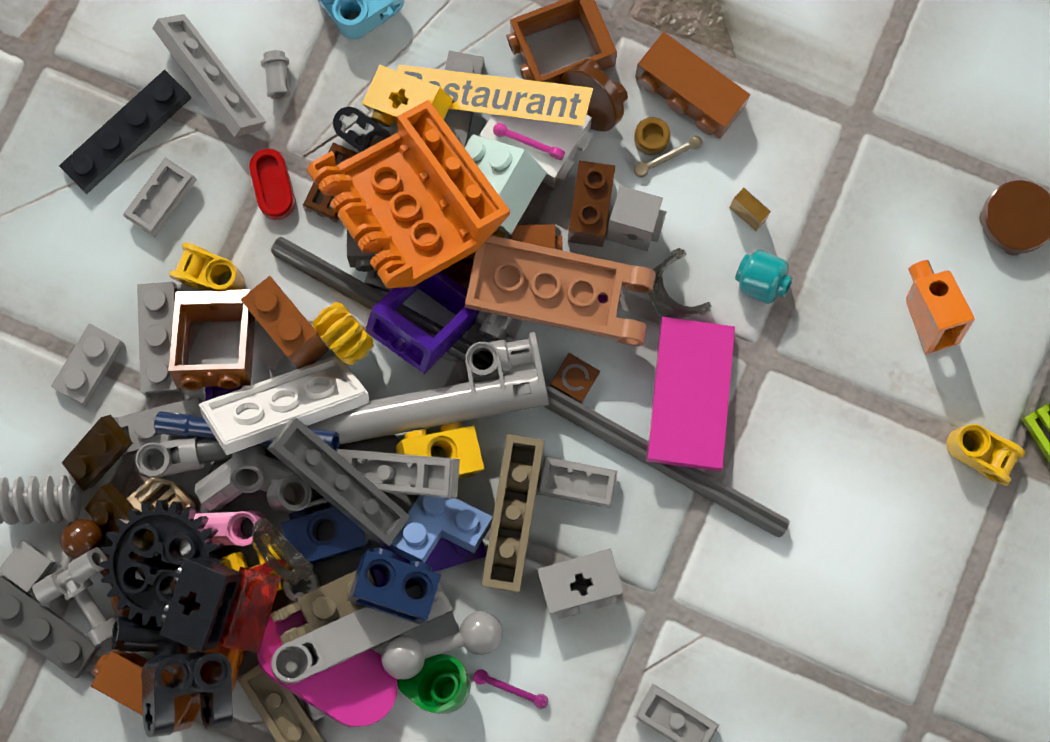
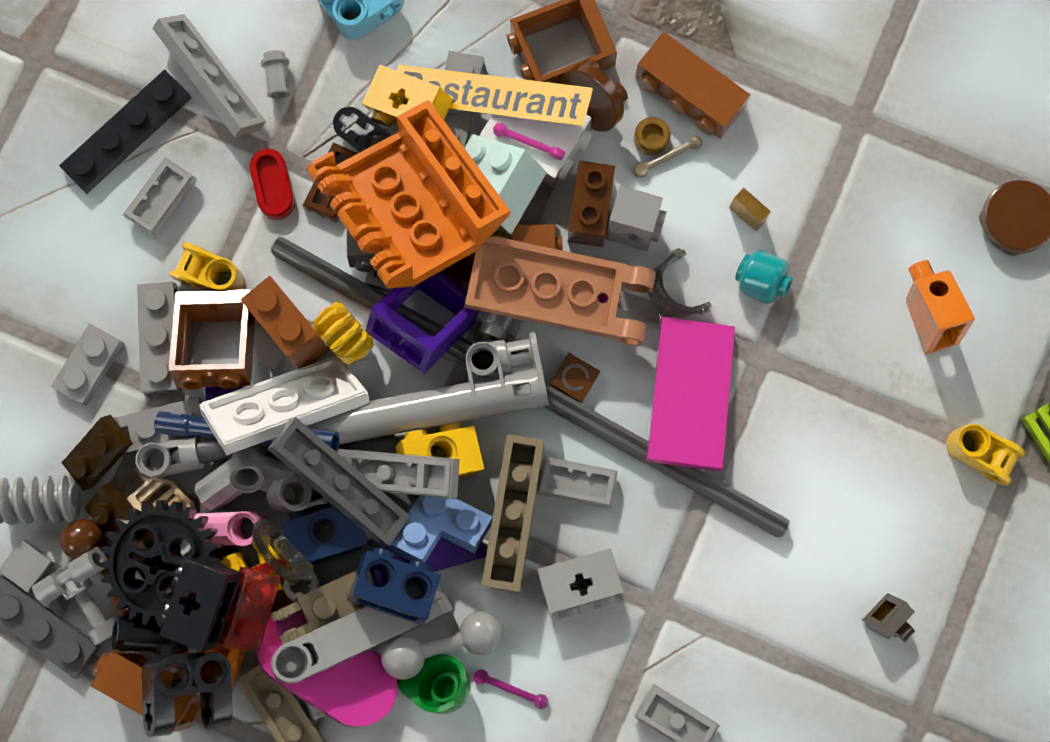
none -> dark brown tile [862,593,915,642]

